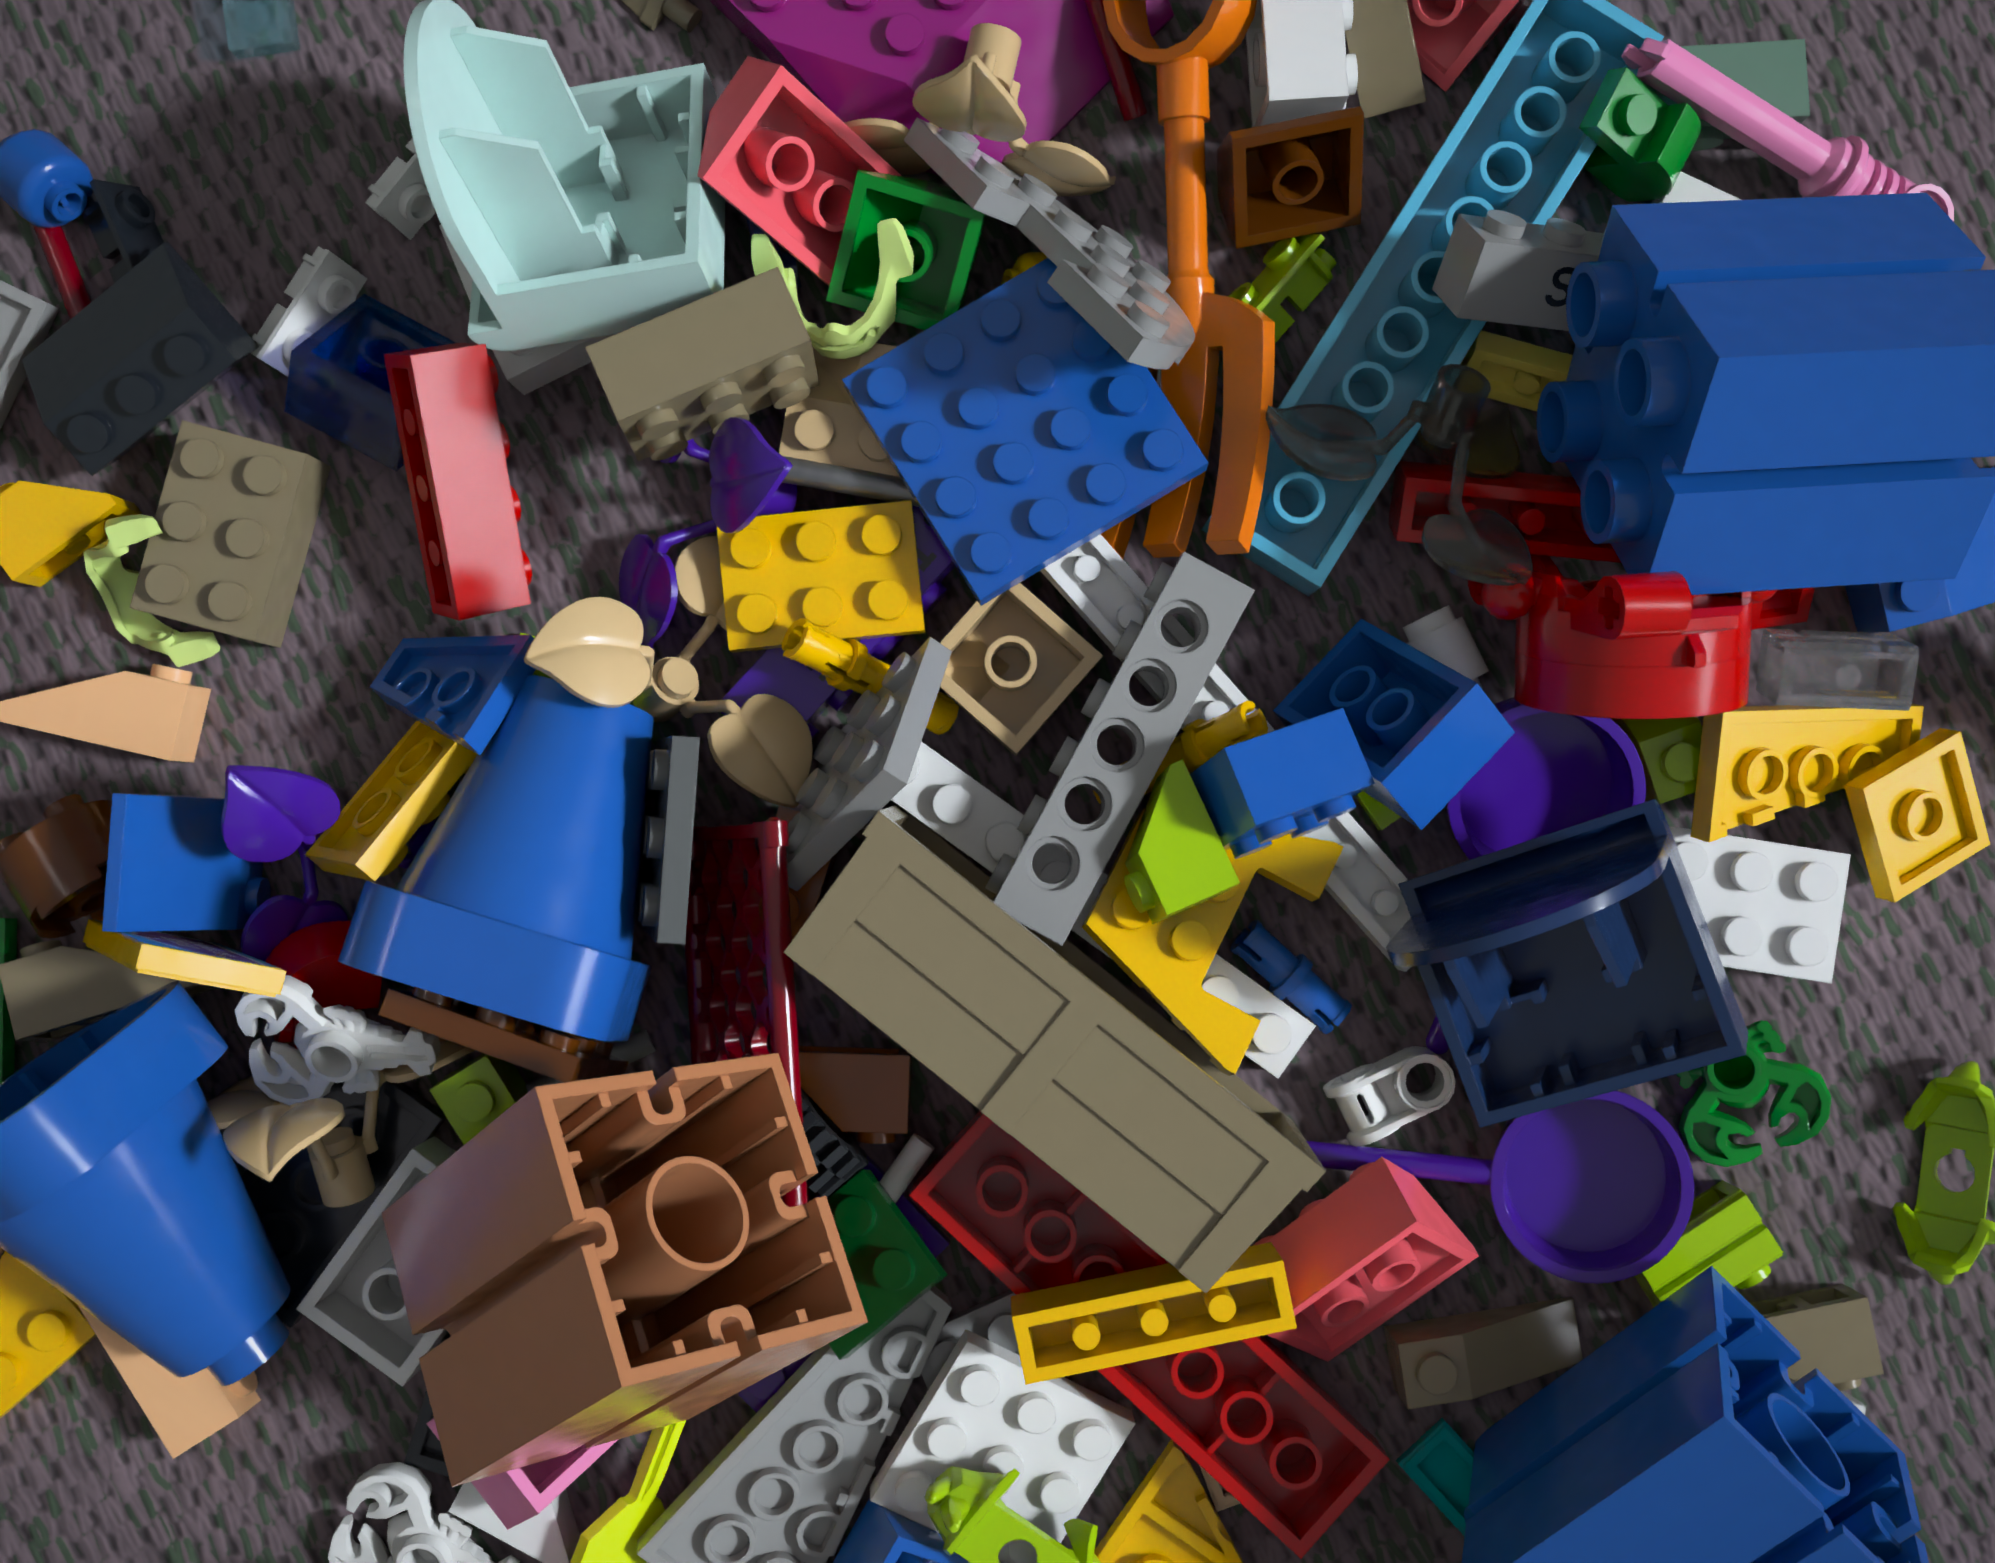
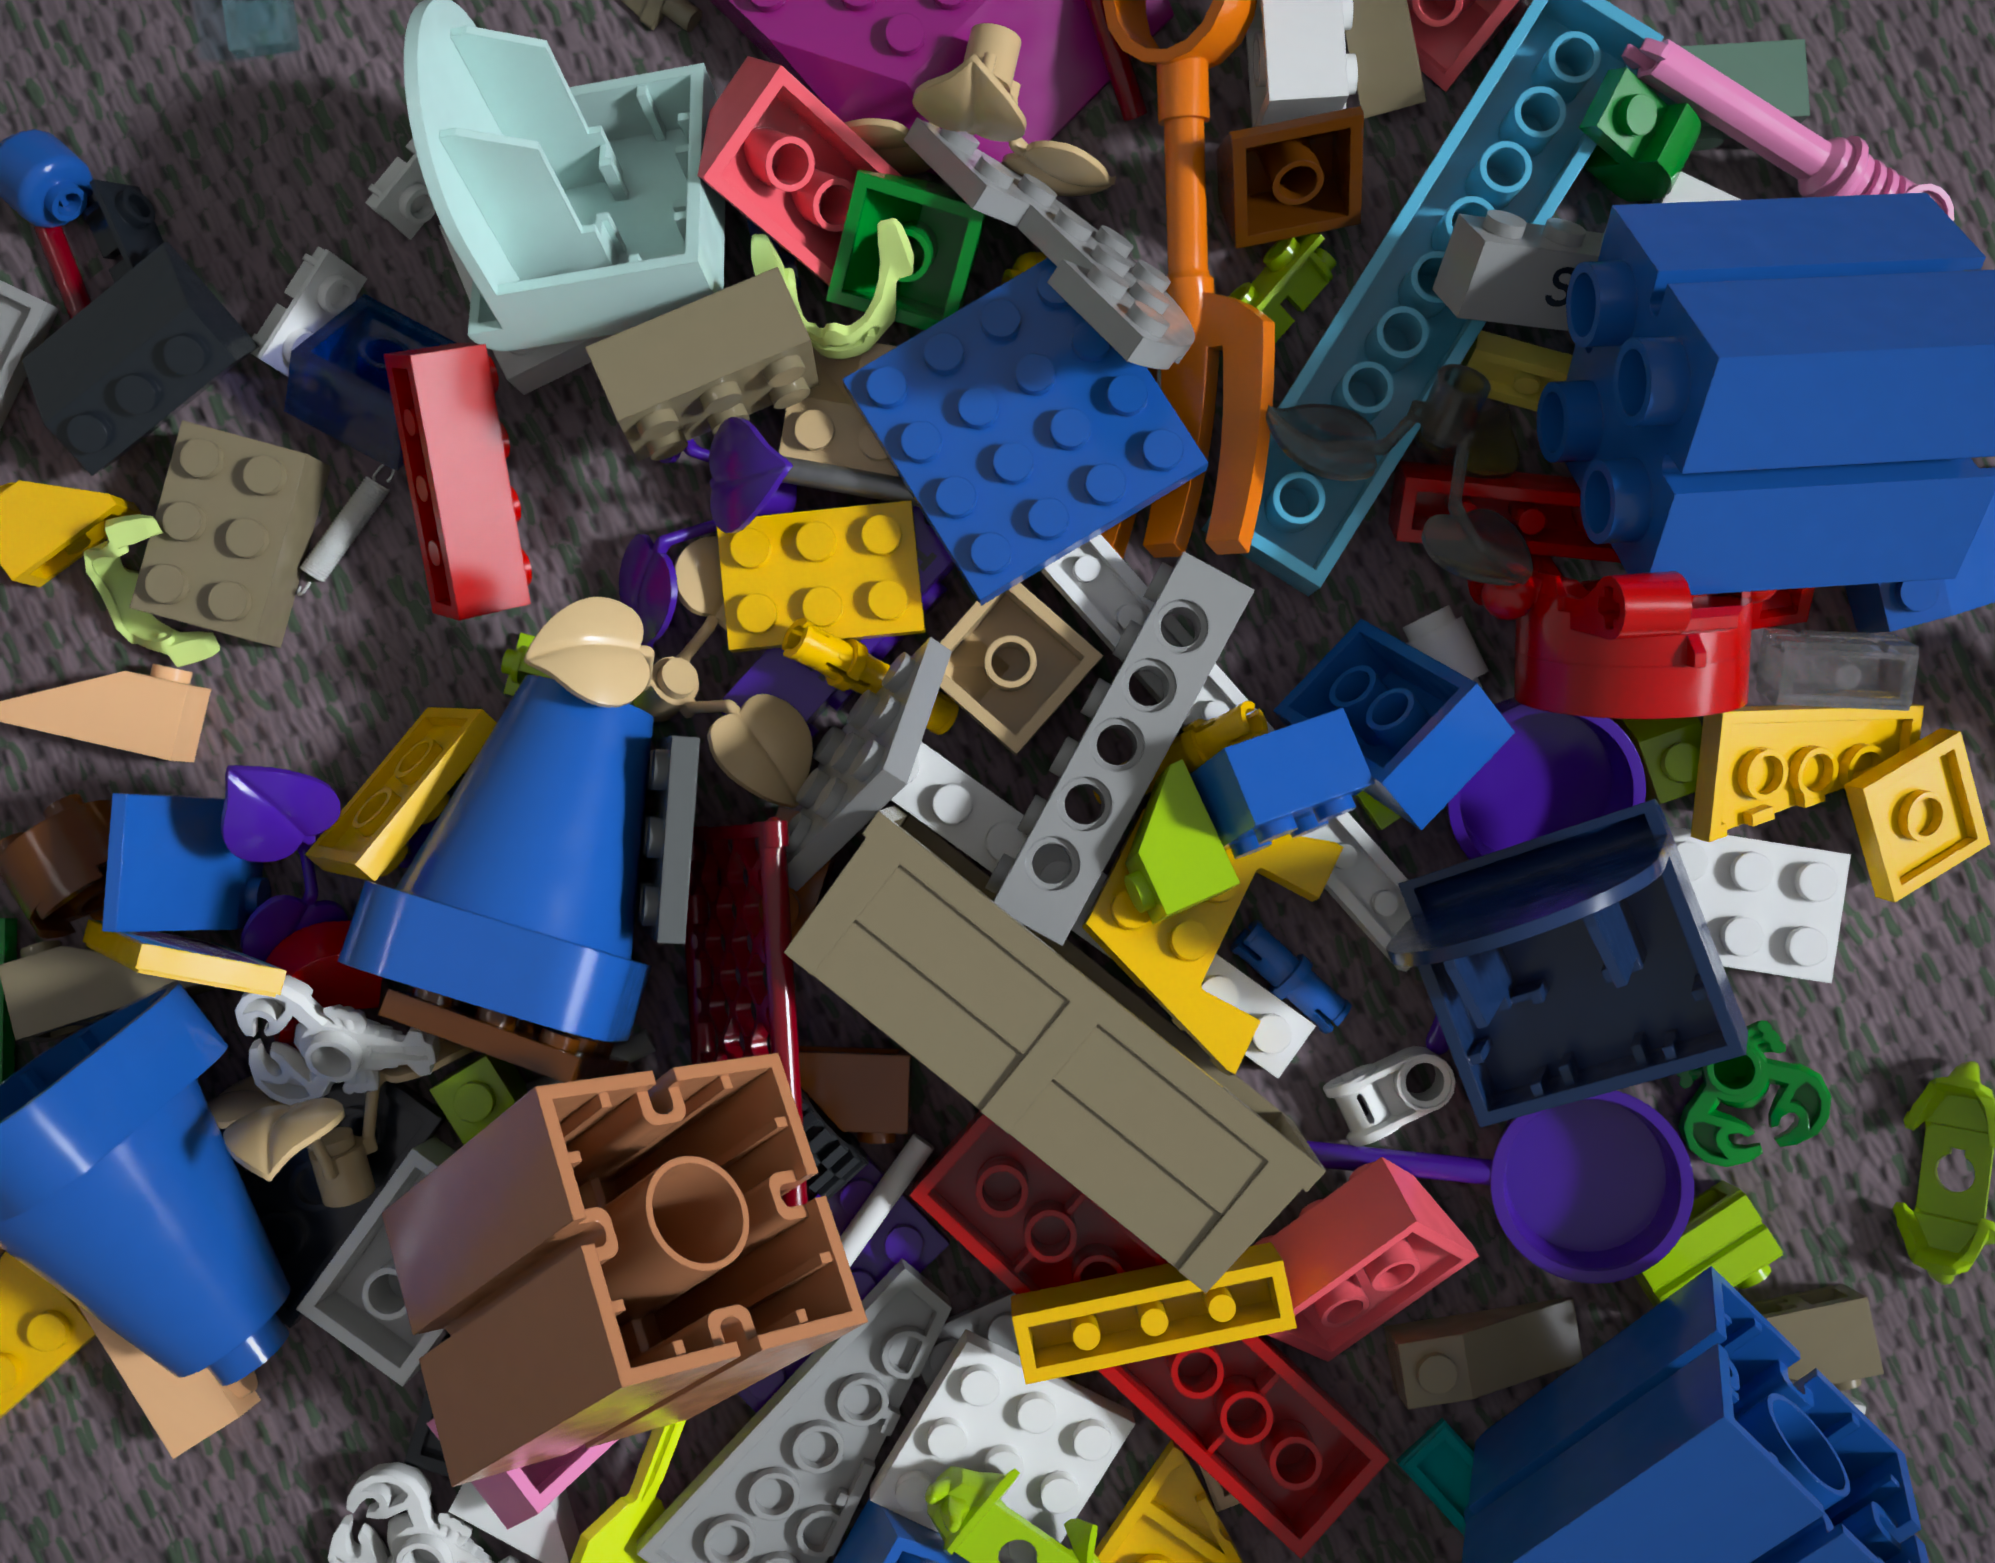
blue wing [370,635,536,755] -> none
dark green plate [827,1169,947,1360] -> none
none -> white piece [297,461,395,596]

